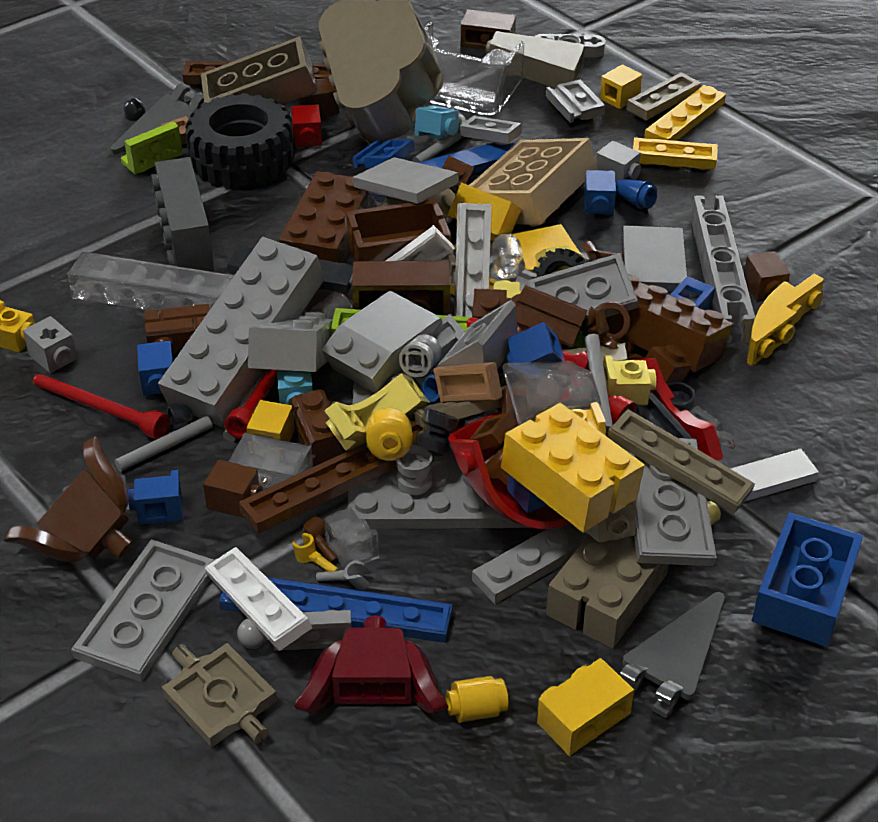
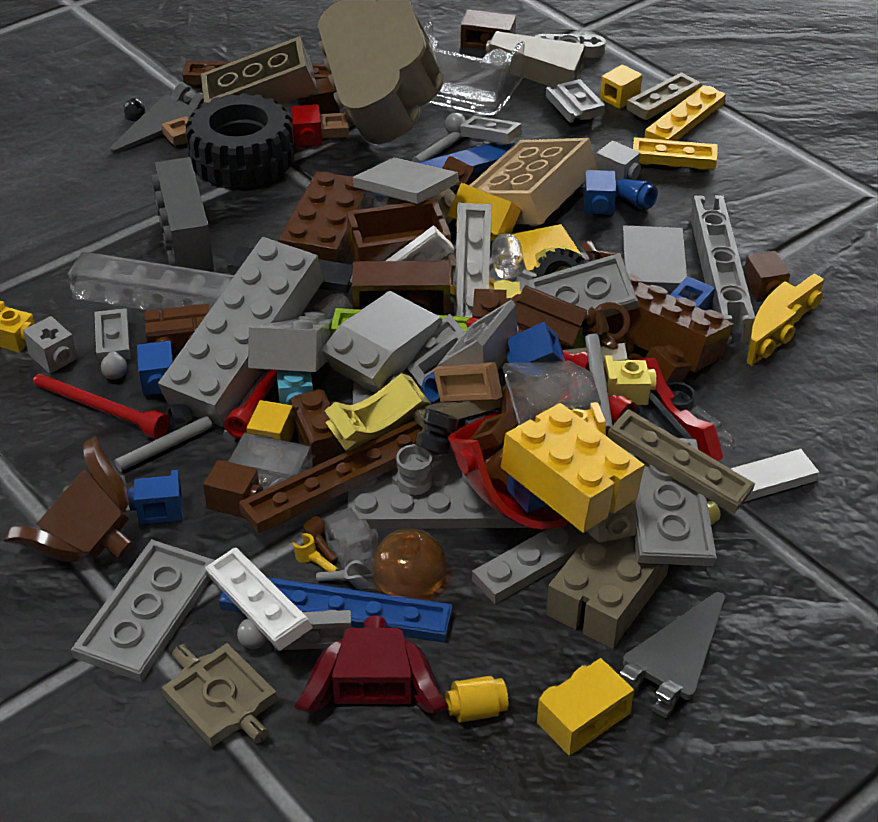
lime bracket [121,121,183,174] -> none
blue plate [352,139,415,168] -> none
yellow head [365,408,413,461] -> none
light grey wheel [399,334,442,378] -> none
medium azure brick [415,105,459,139] -> none
blue brick [751,512,864,647] -> none
none -> light grey plate [95,308,131,380]
none -> medium nougat plate [320,113,349,139]
none -> clear orange cylinder [372,528,447,601]

